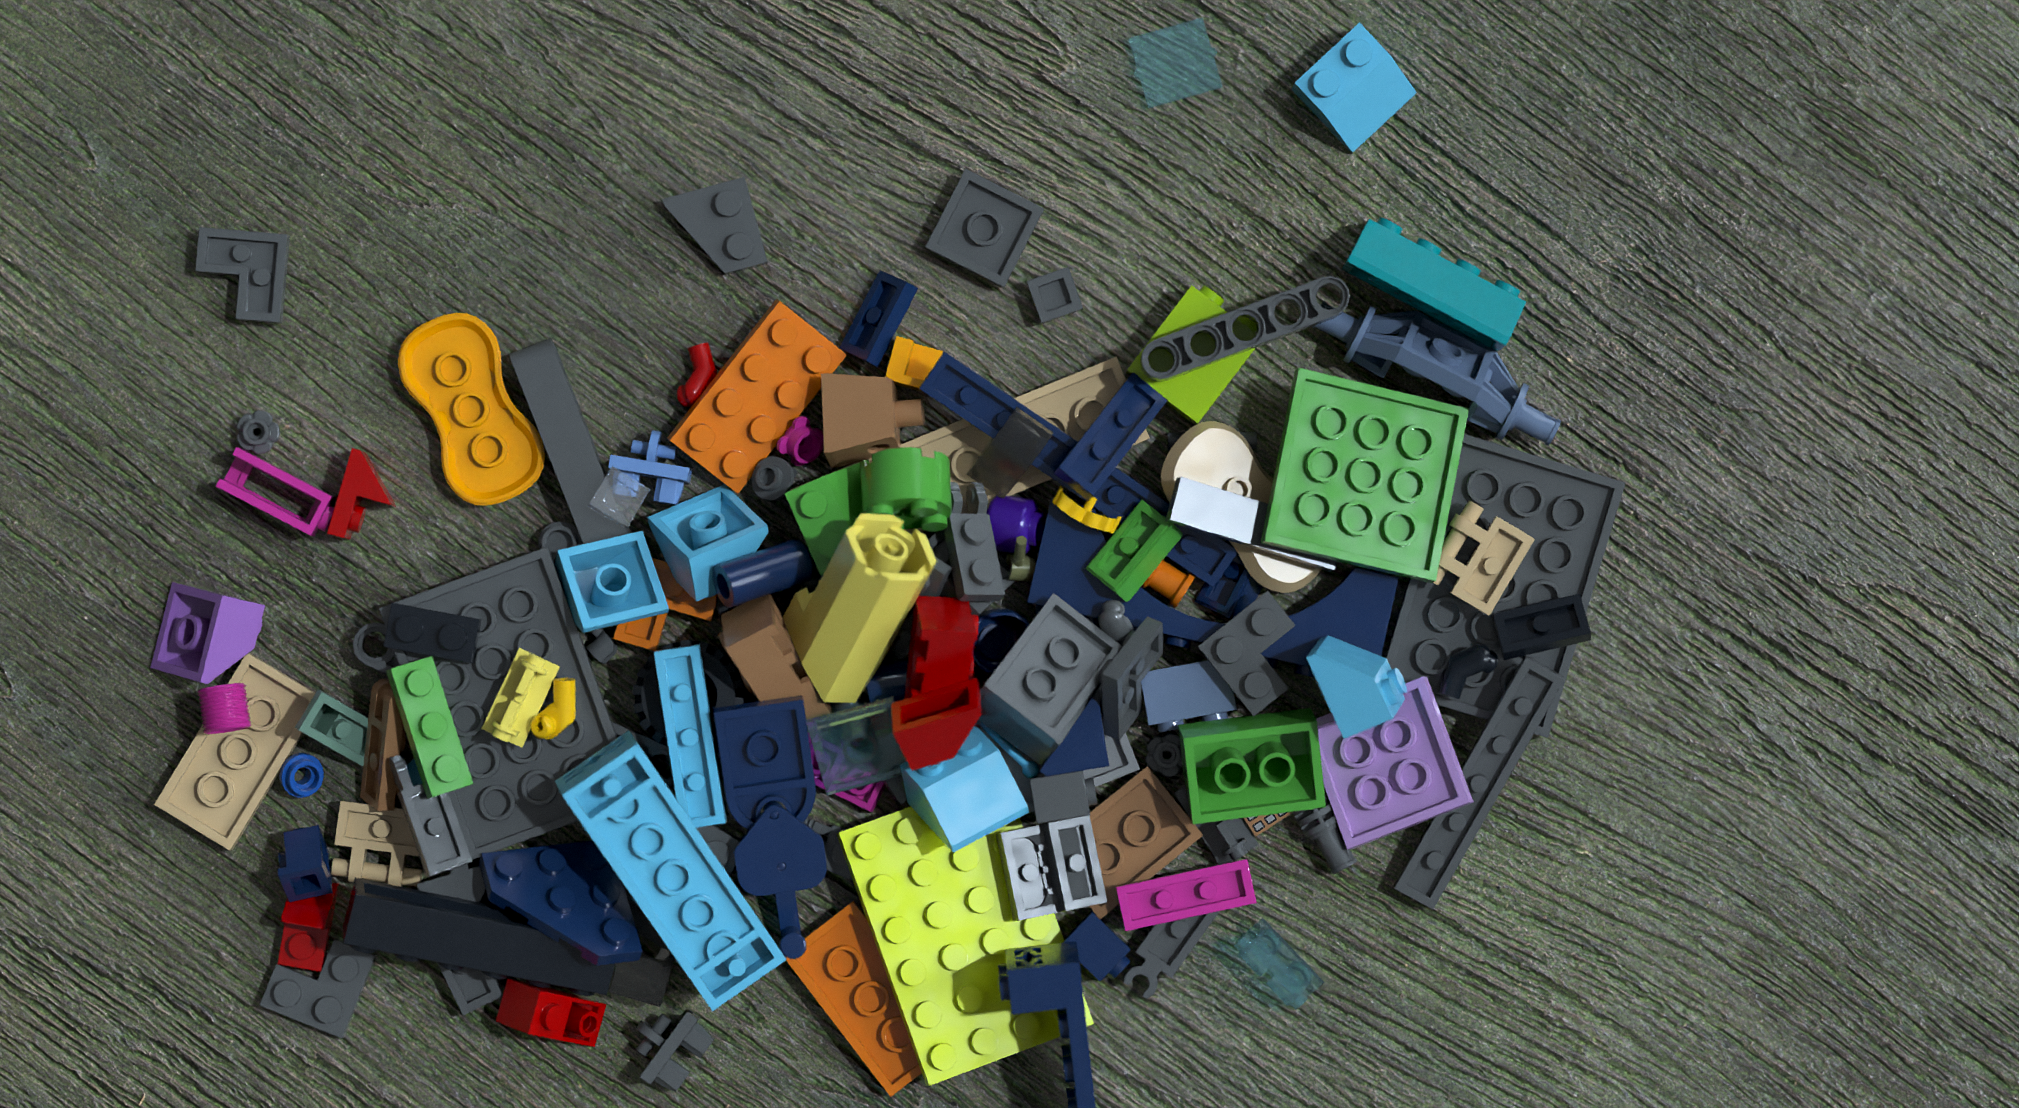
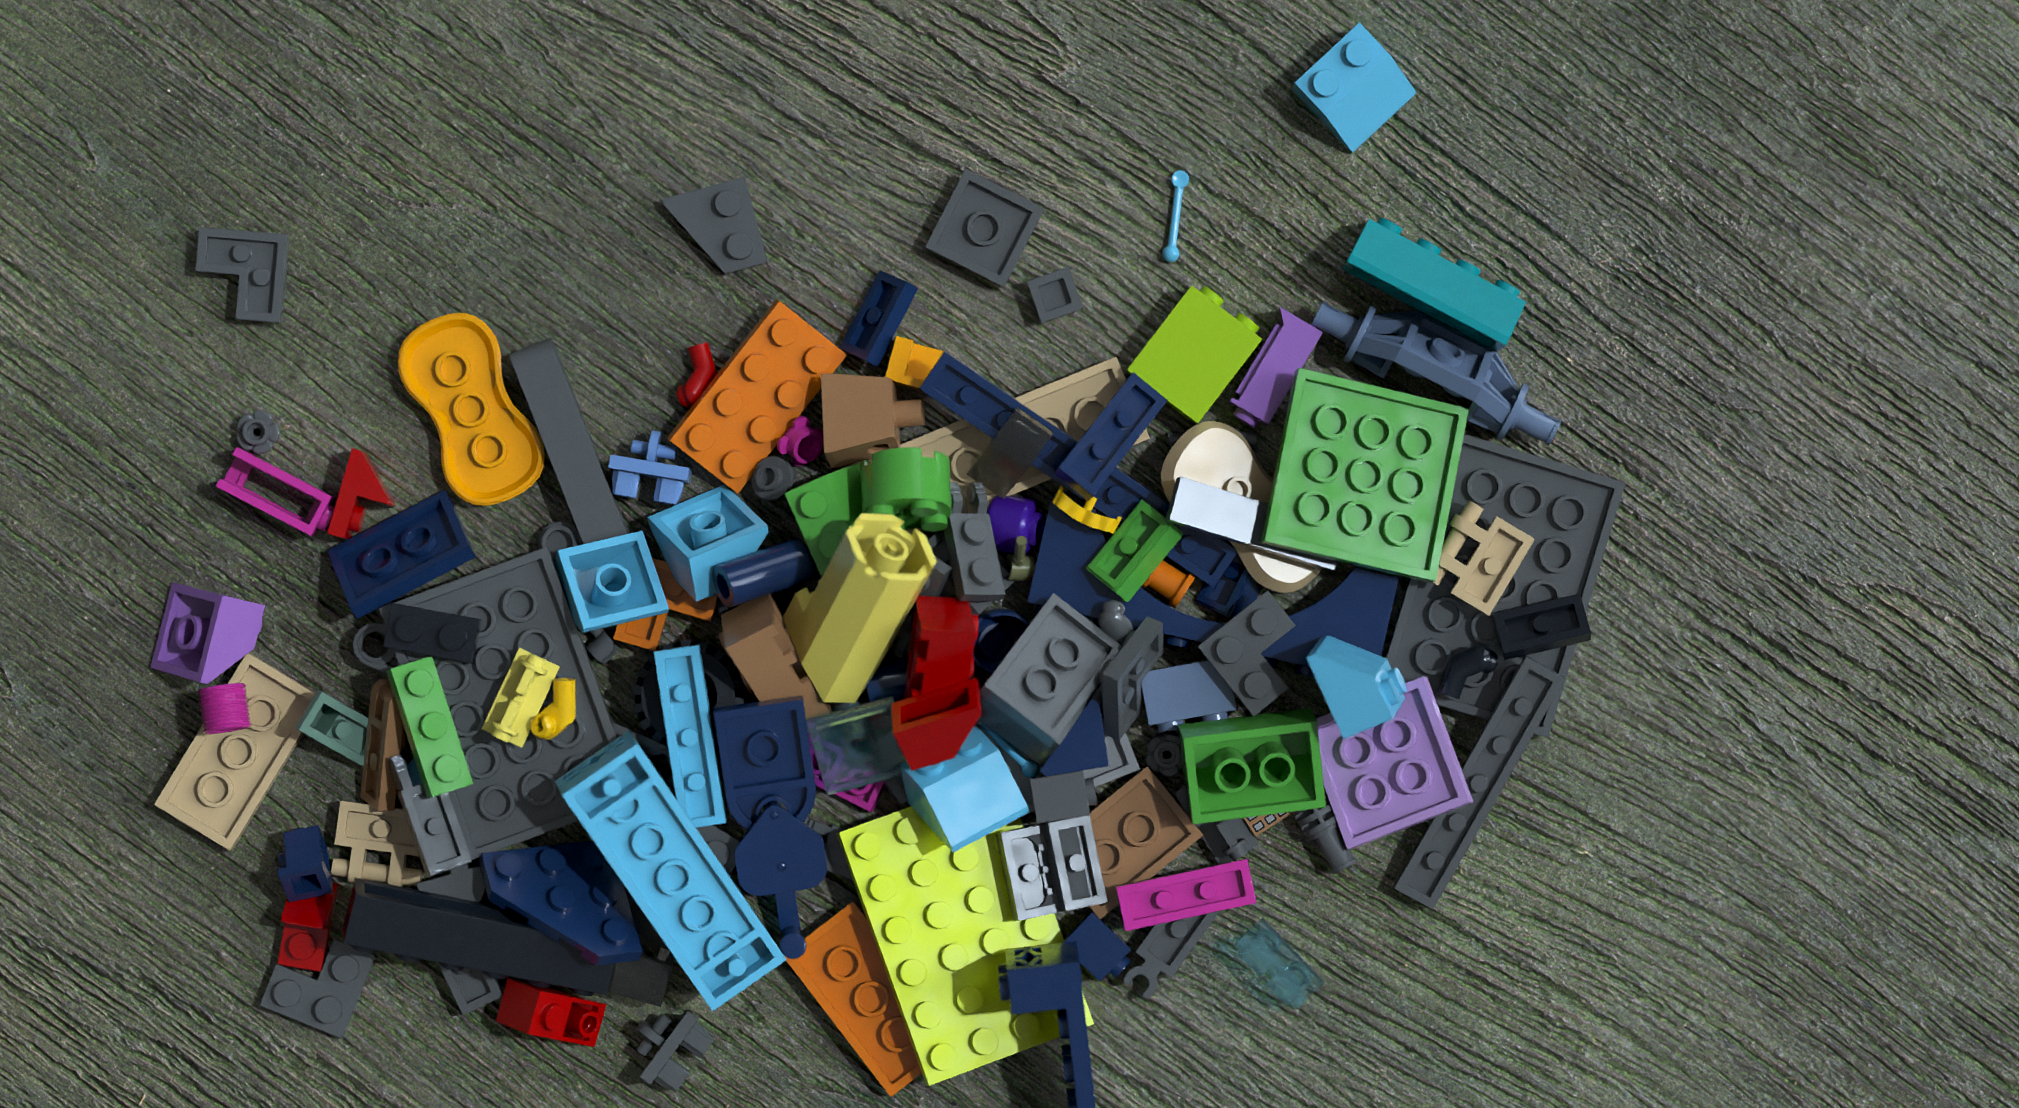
blue plate [279,753,324,798] -> none
clear plate [588,466,650,529] -> none
clear light blue piece [1128,17,1222,109] -> none
dark grey beam [1140,276,1350,382] -> none
none -> dark blue plate [327,490,476,619]
none -> medium azure hinge [1162,171,1189,262]
none -> medium lavender window [1229,307,1323,428]

